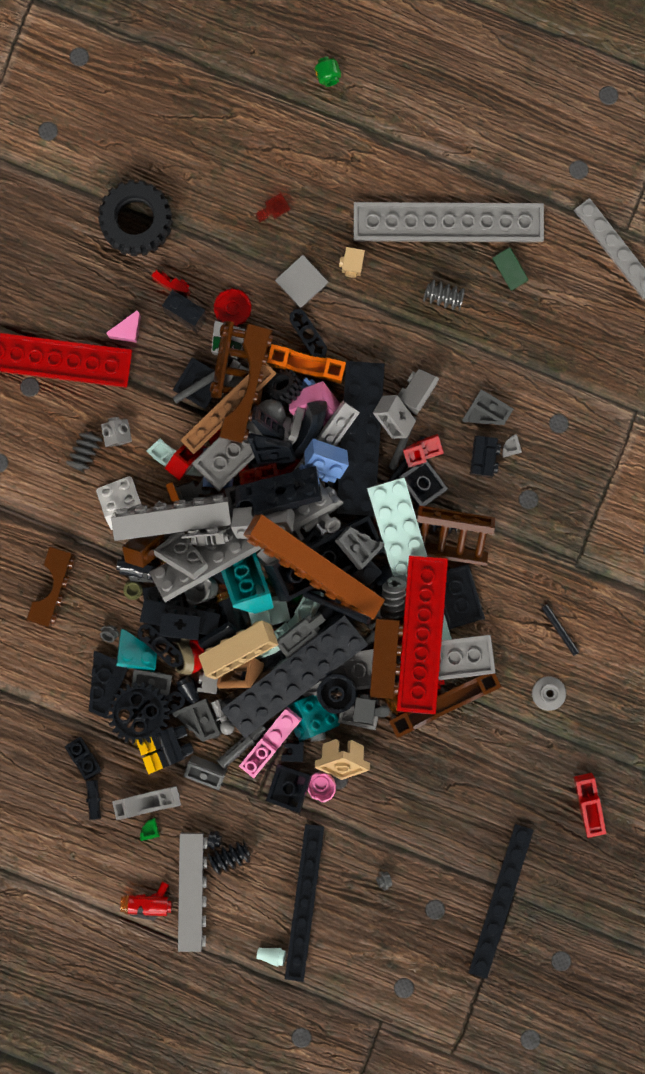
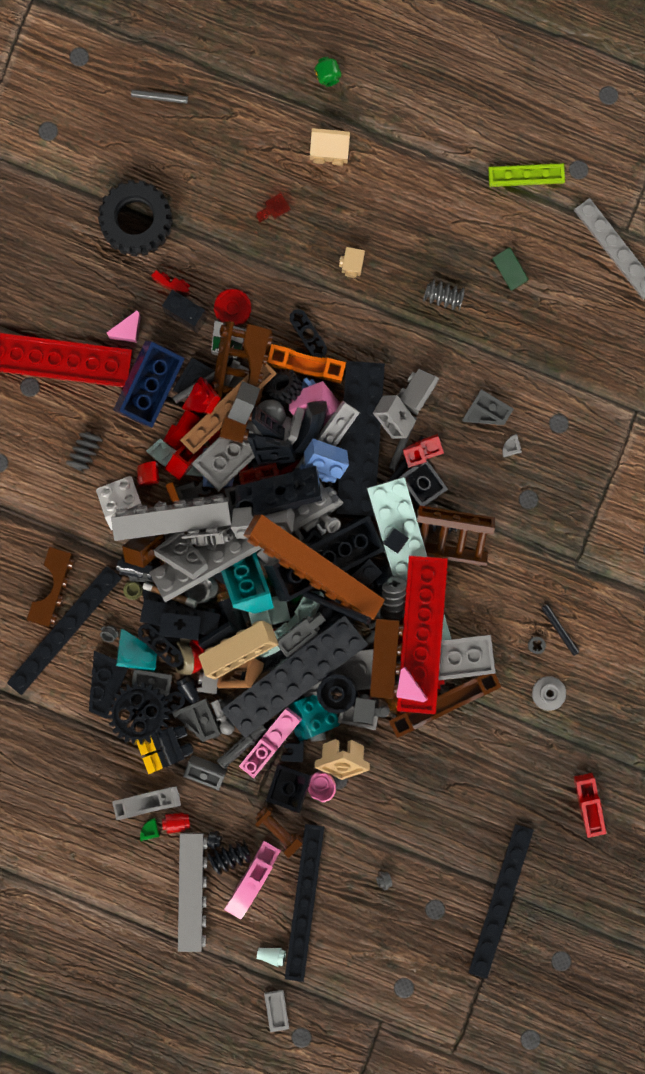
black slope [64,736,103,781] -> none
black pin [86,780,101,820] -> none
light grey brick [101,417,132,447] -> none
red piece [120,882,172,921] -> none
light grey tile [275,255,329,309] -> none
dark grey wing [335,527,384,570] -> none
light grey plate [354,202,544,242] -> none
black tile [444,564,485,629] -> none
black brick [470,436,501,478] -> none
none -> black plate [7,566,122,695]
none -> dark blue brick [113,341,185,428]
none -> dark grey bar [131,90,188,104]
none -> red slope [137,461,159,487]
none -> bar [143,582,197,608]
none -> red brick [162,812,190,834]
none -> red slope [163,410,201,450]
none -> red wing [182,377,221,414]
none -> bright pink slope [224,841,281,919]
none -> dark grey slope [228,381,260,425]
none -> reddish brown fence [255,806,303,858]
none -> light grey tile [264,989,289,1032]
none -> tan slope [310,128,350,166]
none -> black slope [382,527,409,554]
none -> bright pink slope [396,667,428,702]
none -> lime tile [488,163,565,187]
none -> dark grey bush [528,637,546,654]

